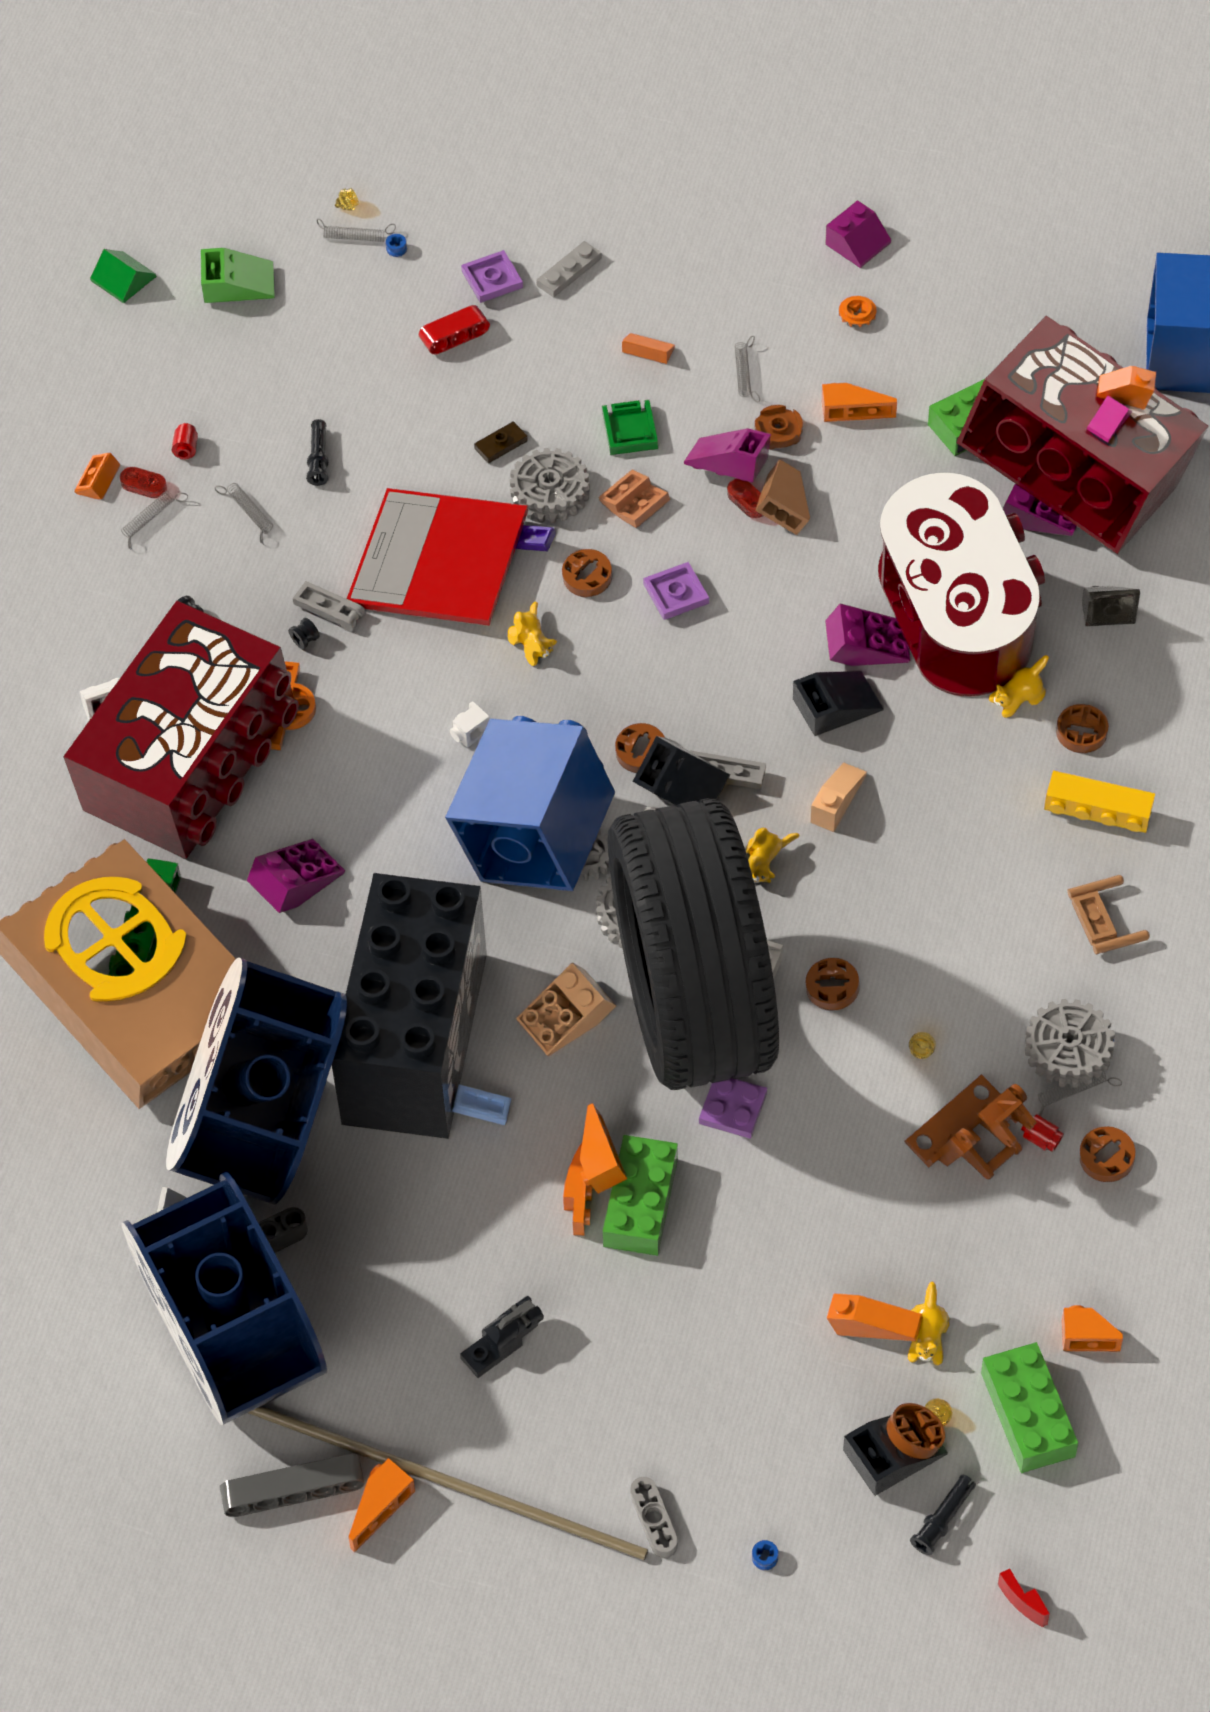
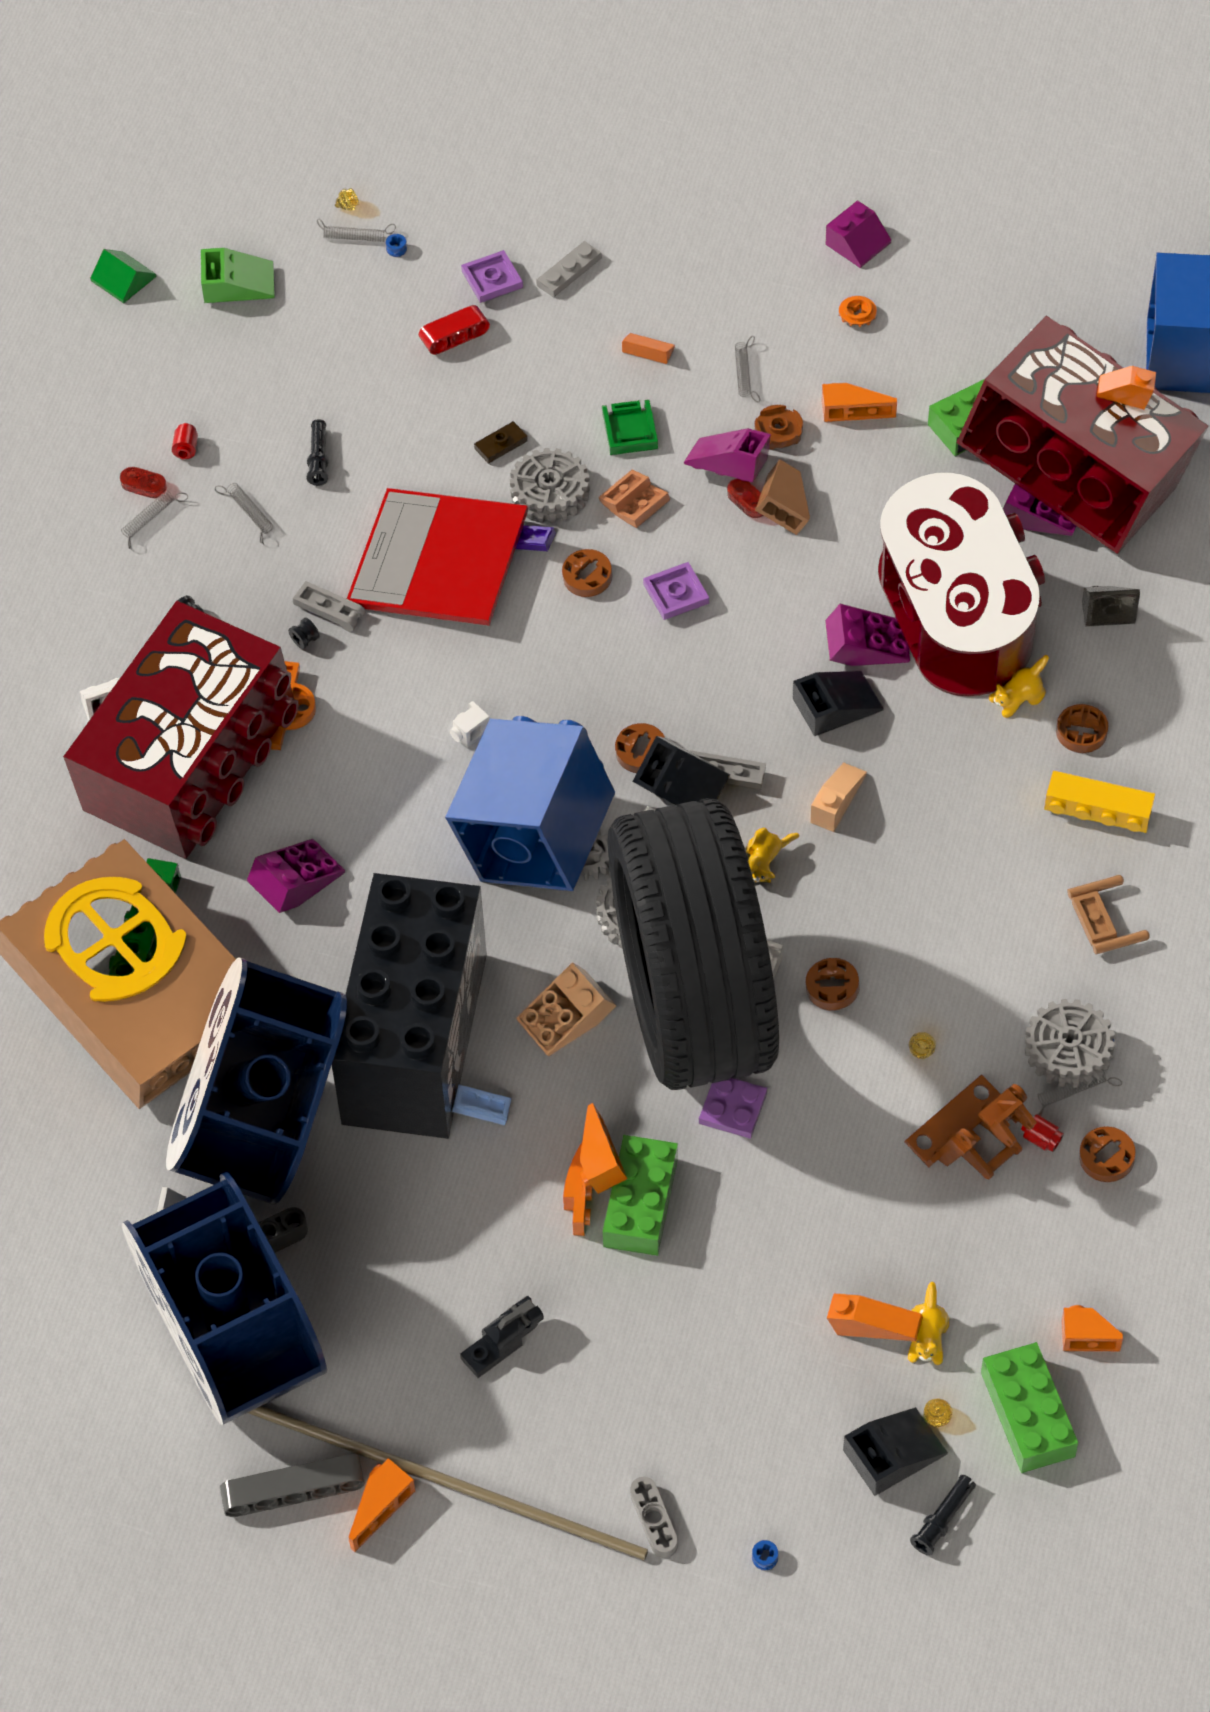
orange slope [74,453,120,500] -> none
yellow animal [508,601,557,666] -> none
dark orange piece [887,1403,945,1459] -> none
red slope [998,1568,1050,1627] -> none
dark pink slope [1087,396,1132,443] -> none

